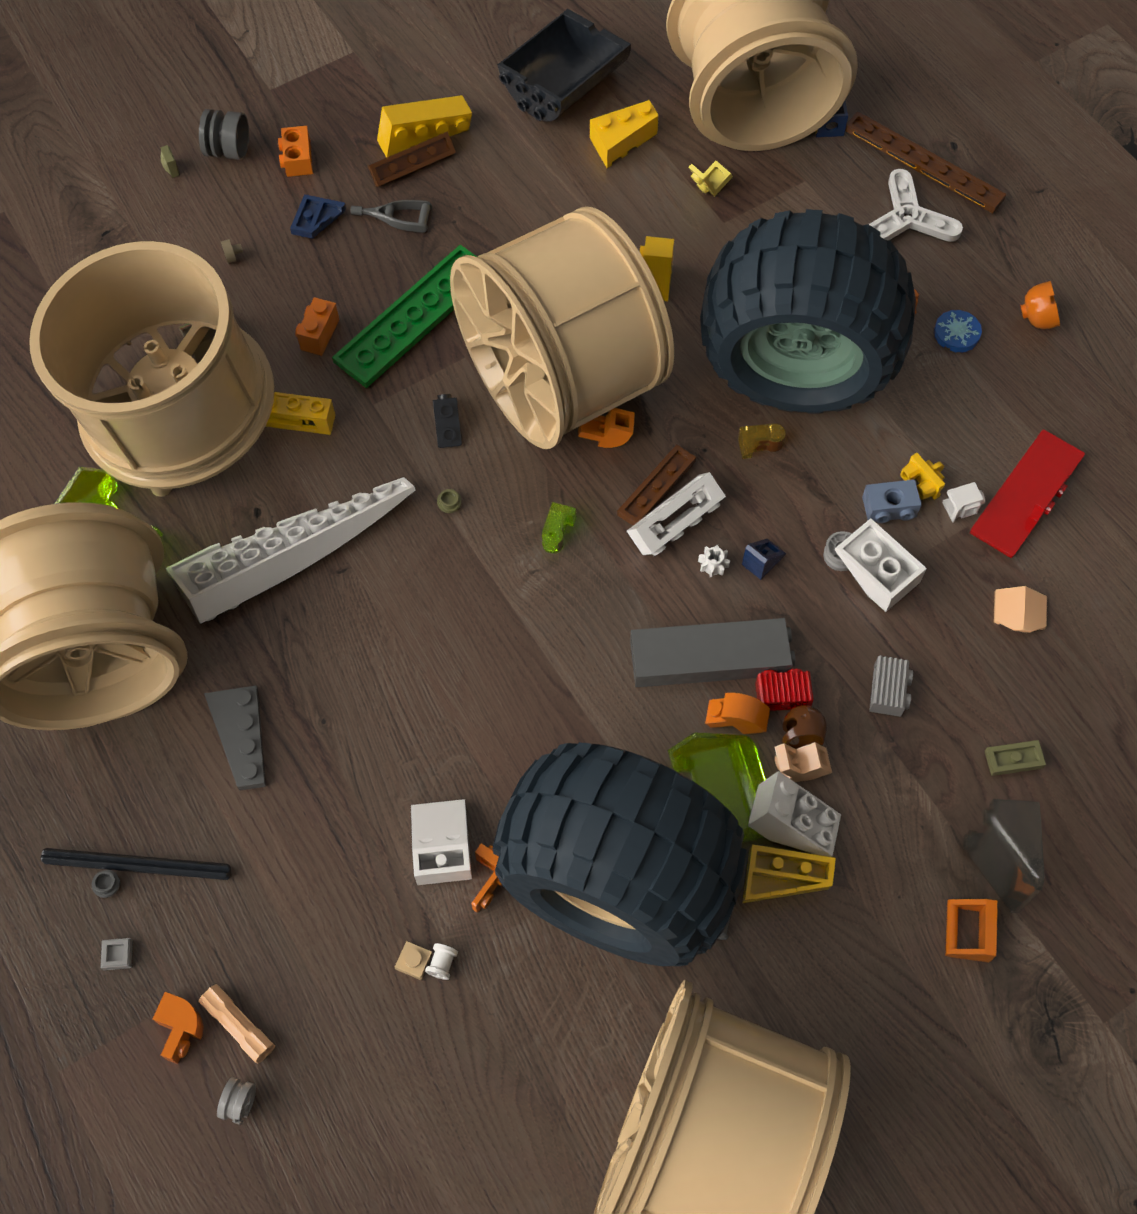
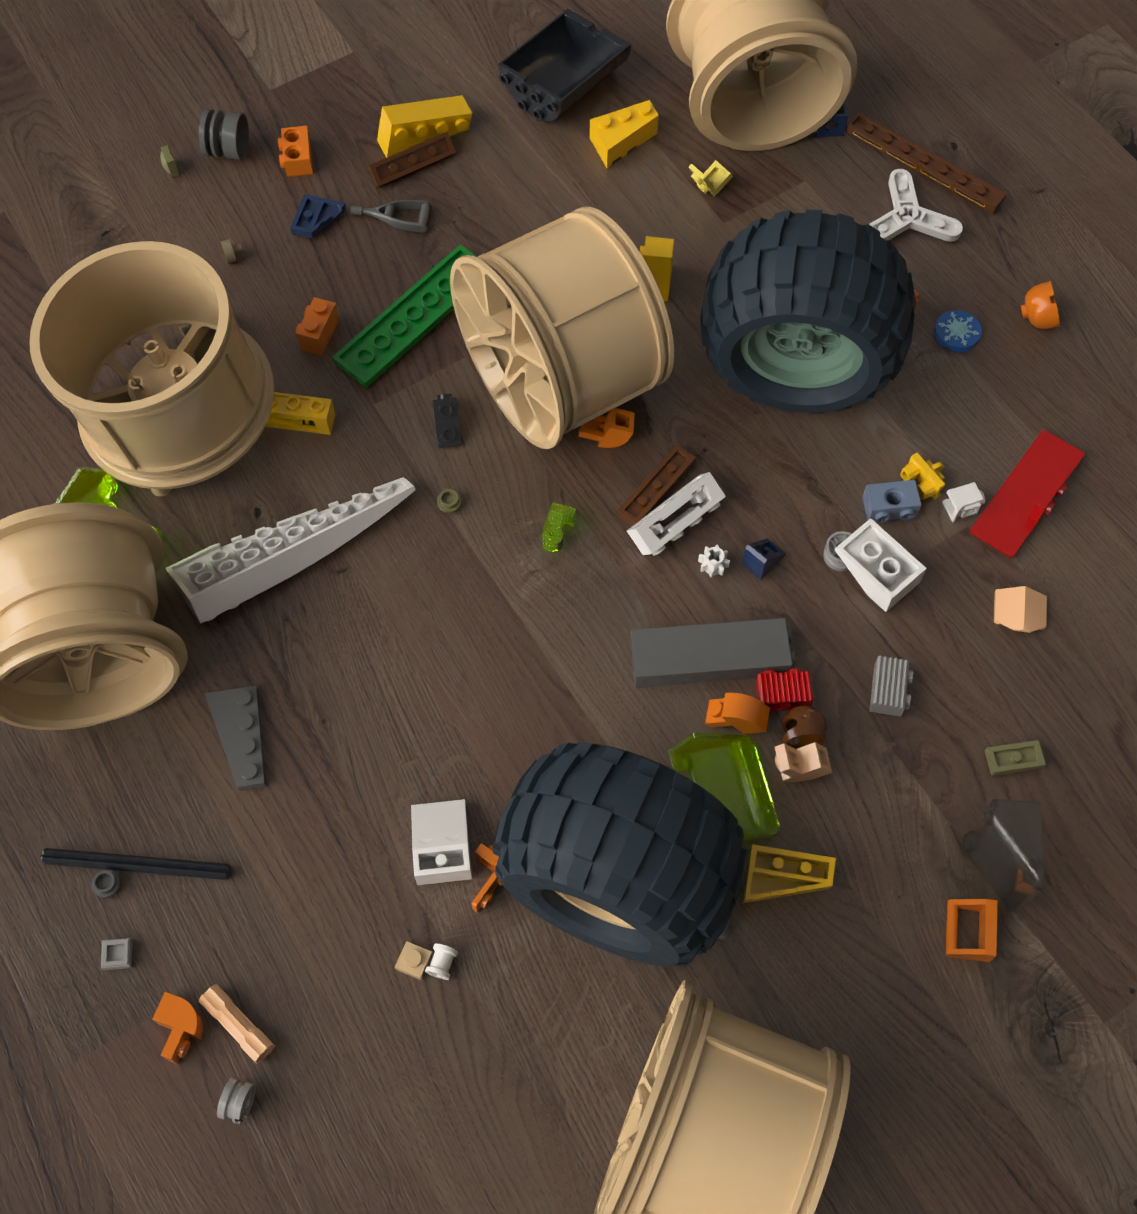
clear yellow leg [738,424,786,459] -> none
white slope [748,771,841,857] -> none

